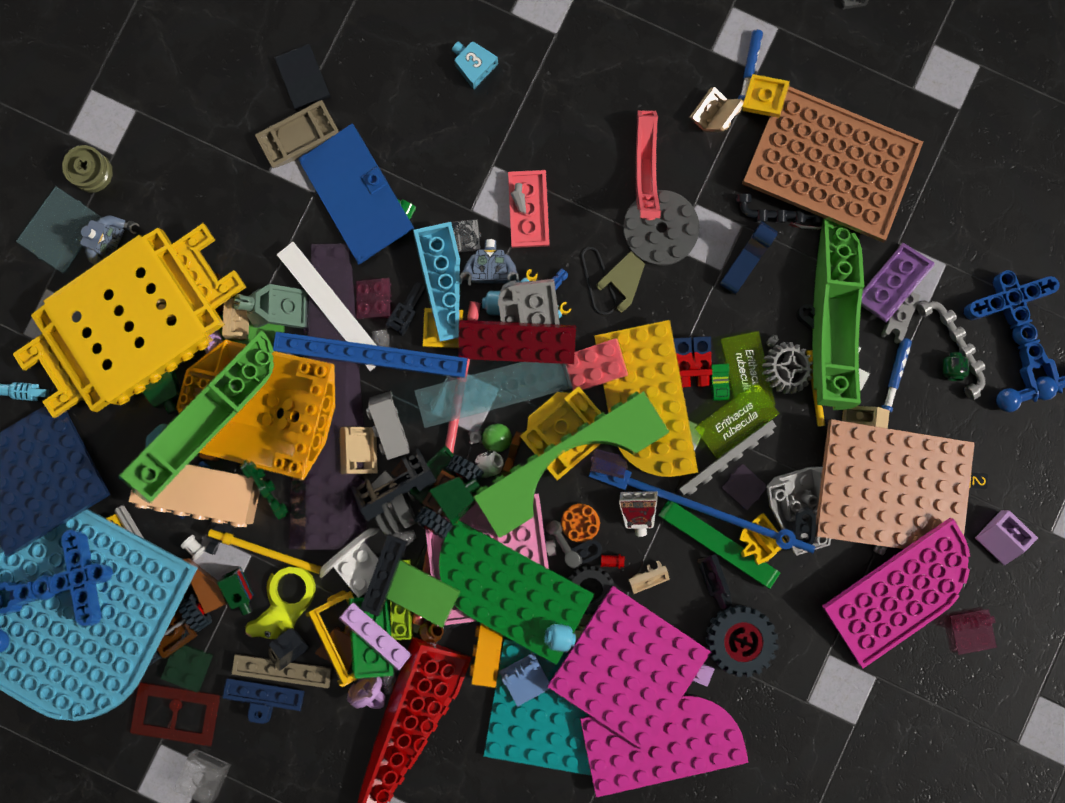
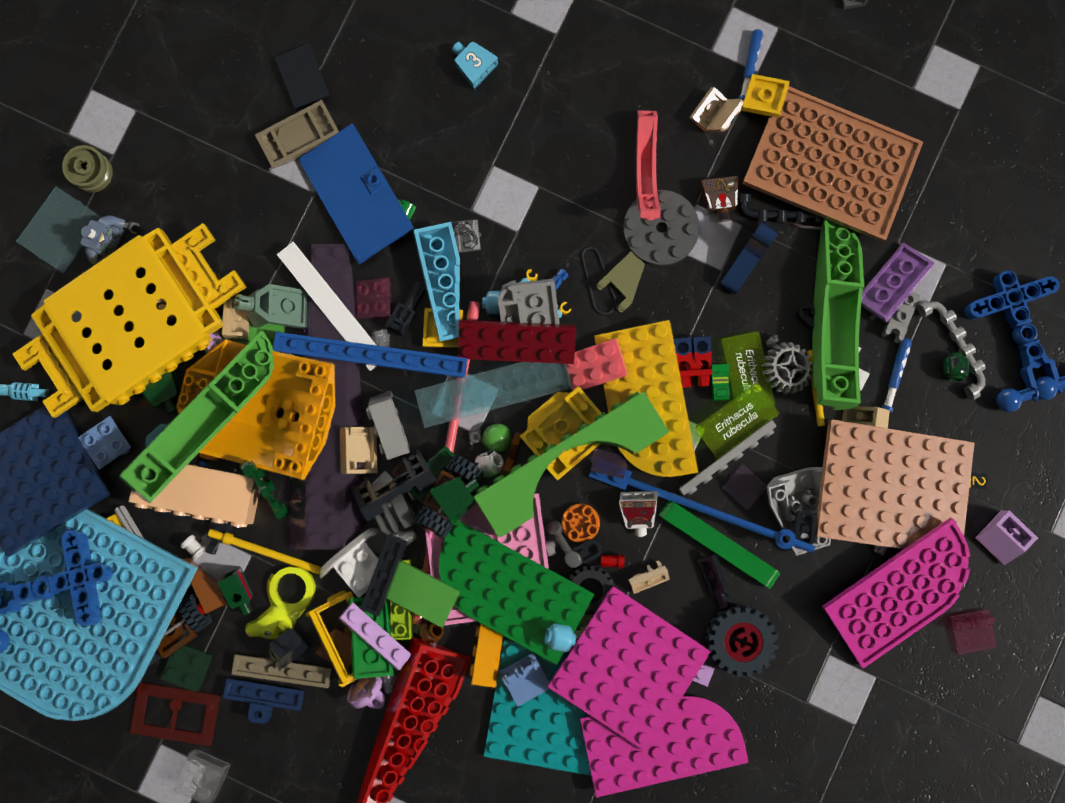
sand blue torso [460,239,519,285] -> none
coral plate [508,170,549,248] -> none
light grey bar [511,183,526,214] -> none
yellow plate [740,513,786,565] -> none
none -> medium blue hinge [79,416,131,470]
none -> torso [699,176,738,222]

